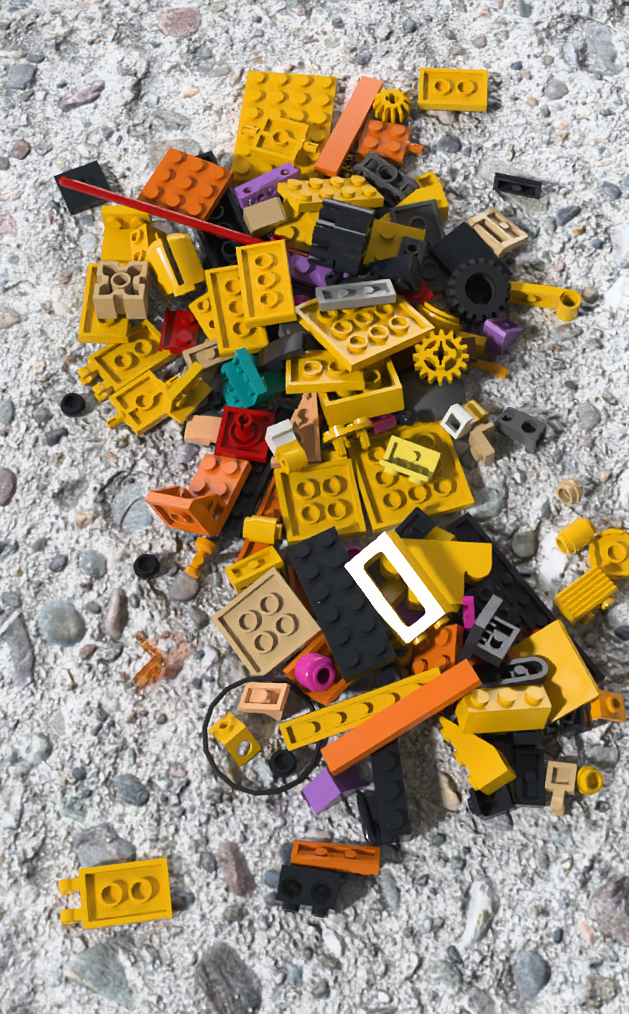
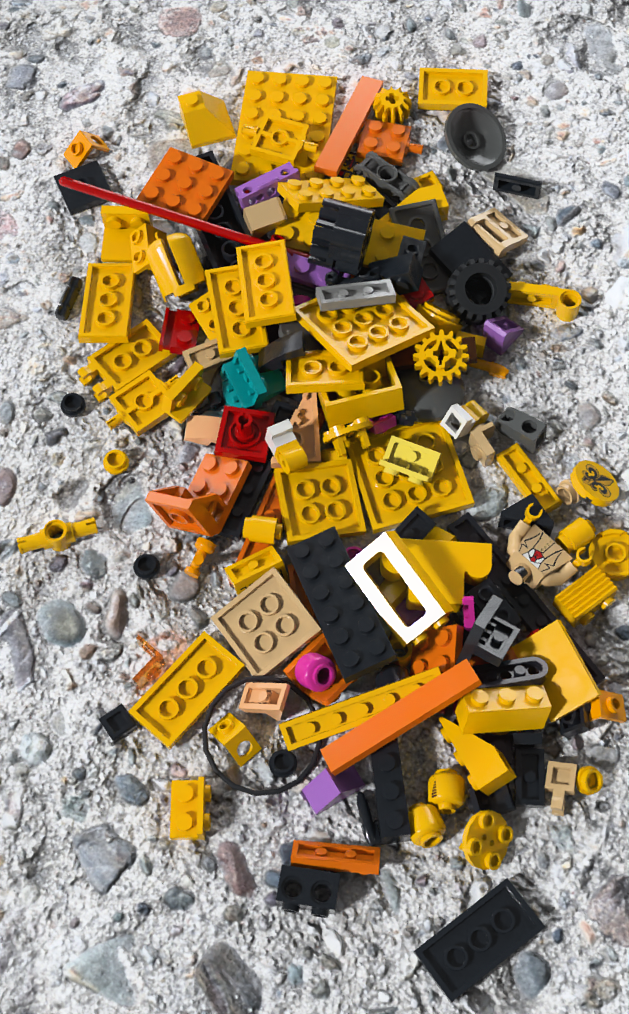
yellow tile [58,857,173,931] -> none
tan brick [93,261,152,319] -> none
none -> yellow pin [16,517,99,554]
none -> black axle [55,276,83,321]
none -> light orange bracket [63,130,110,168]
none -> black tile [99,704,138,744]
none -> yellow plate [103,449,129,475]
none -> yellow plate [128,631,245,750]
none -> yellow bracket [170,776,212,840]
none -> yellow slope [178,91,236,149]
none -> yellow head [408,802,446,848]
none -> black plate [413,878,545,1003]
none -> yellow head [428,768,465,814]
none -> dark grey dish [444,103,506,172]
none -> yellow plate [459,810,513,870]
none -> yellow tile [495,443,562,514]
none -> black slope [498,494,554,537]
none -> tan torso [506,503,593,589]
none -> yellow tile [570,460,619,507]

